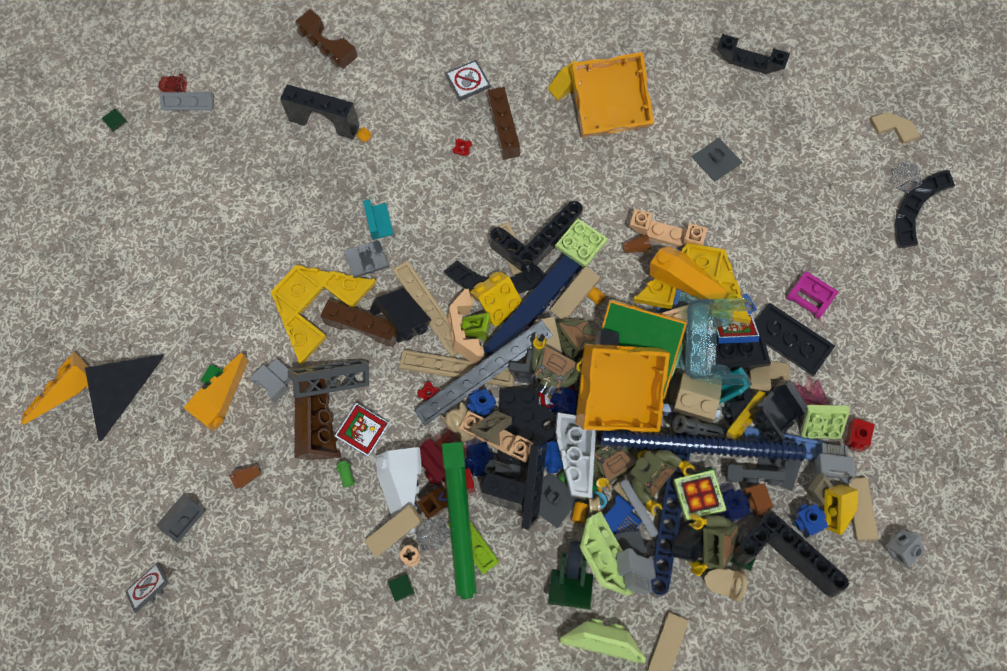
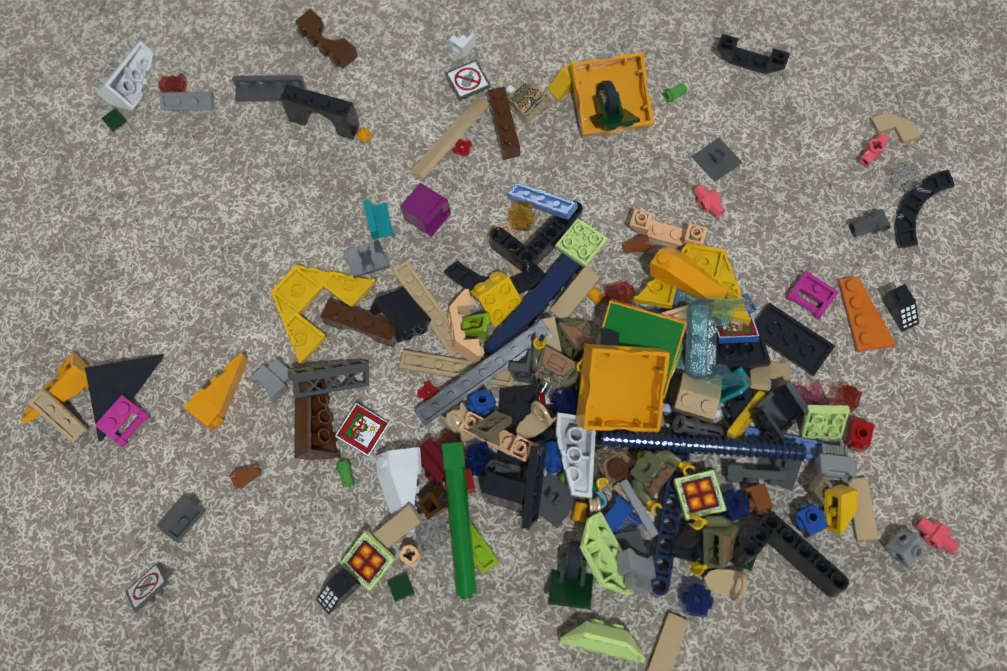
green tile [200,364,223,386] -> none
none -> tan tile [28,388,88,443]
none -> dark pink plate [95,395,150,447]
none -> white wedge [96,41,154,111]
none -> dark grey fence [232,75,306,102]
none -> black slope [316,568,361,615]
none -> tile [340,531,397,591]
none -> magenta piece [400,183,451,237]
none -> tan tile [410,98,490,179]
none -> white panel [449,33,476,58]
none -> torso [506,83,549,125]
none -> medium blue tile [507,183,578,220]
none -> clear yellow brick [508,201,535,231]
none -> tan piece [516,401,557,439]
none -> dark green plate [592,80,640,130]
none -> clear red brick [605,281,635,304]
none -> reddish brown tile [608,459,629,481]
none -> bright green pin [663,83,687,102]
none -> clear blue brick [681,584,713,618]
none -> coral axle [693,184,726,218]
none -> clear red brick [833,385,862,412]
none -> orange wing [838,277,896,352]
none -> dark grey piece [849,209,891,237]
none -> coral axle [859,133,890,167]
none -> black slope [882,284,919,332]
none -> coral axle [915,517,960,555]

